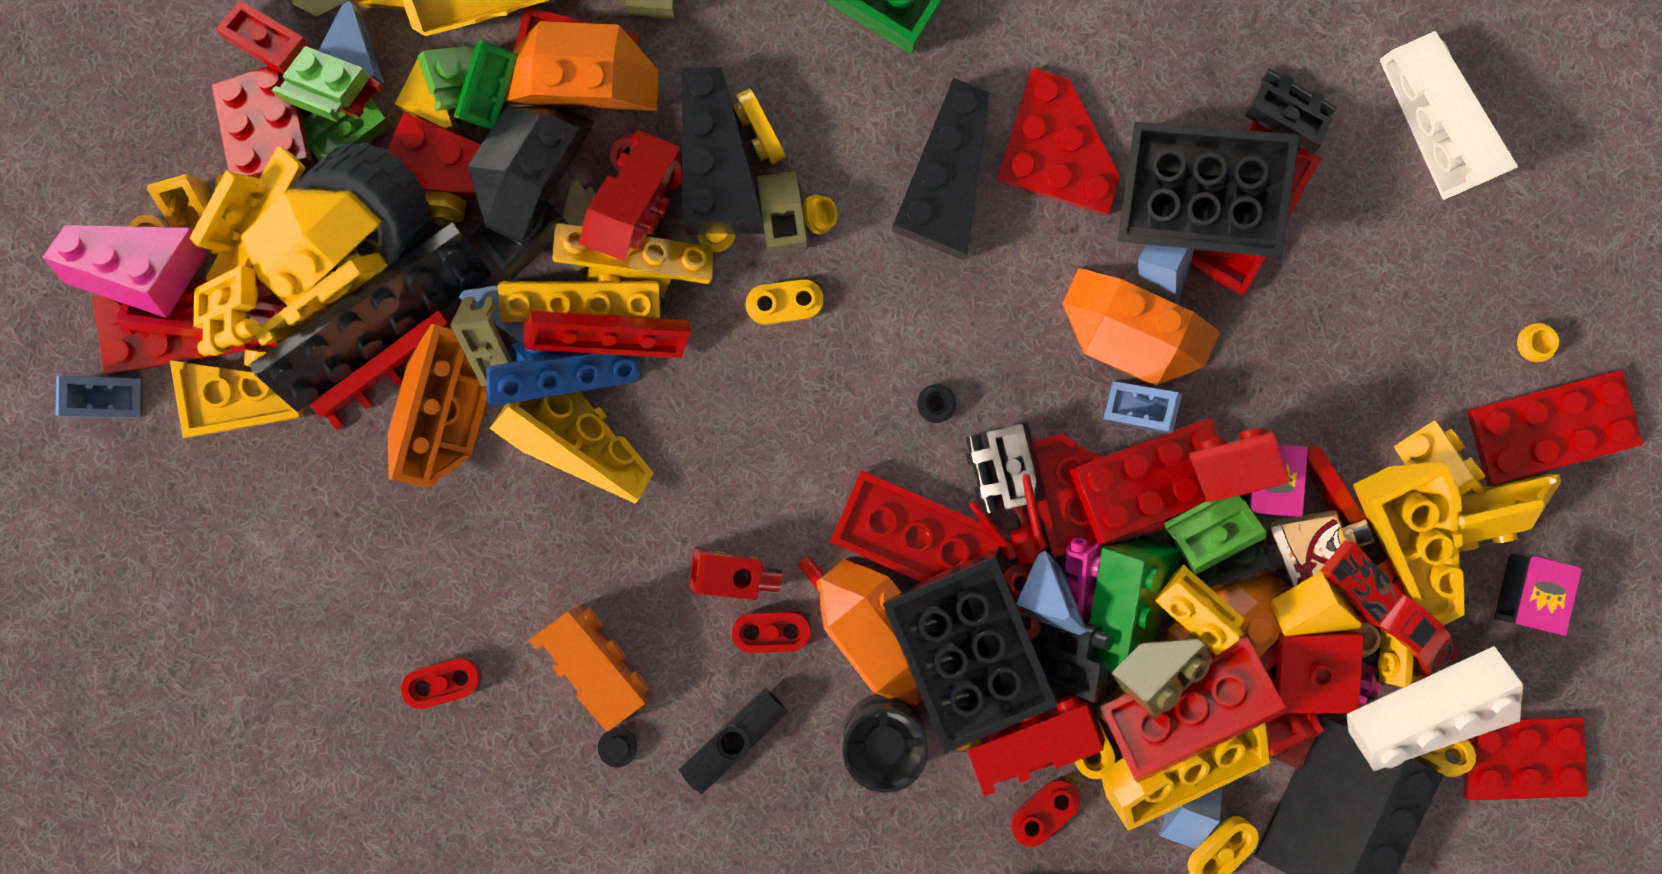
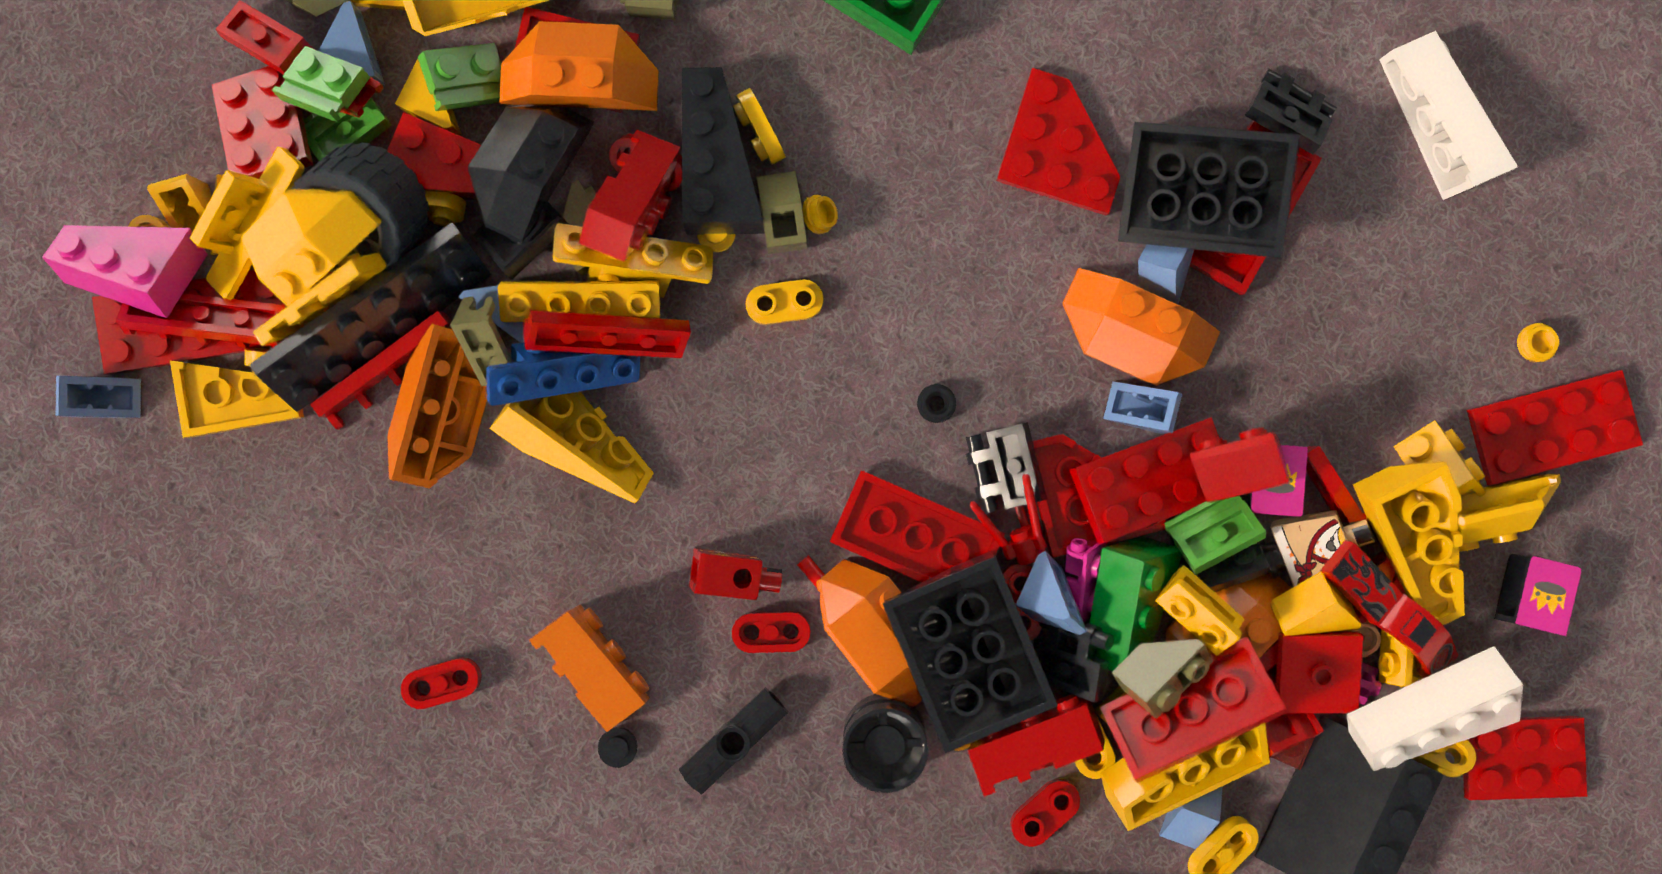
yellow plate [194,265,259,356] -> none
green plate [454,39,519,129] -> none
black wedge [892,78,990,260] -> none

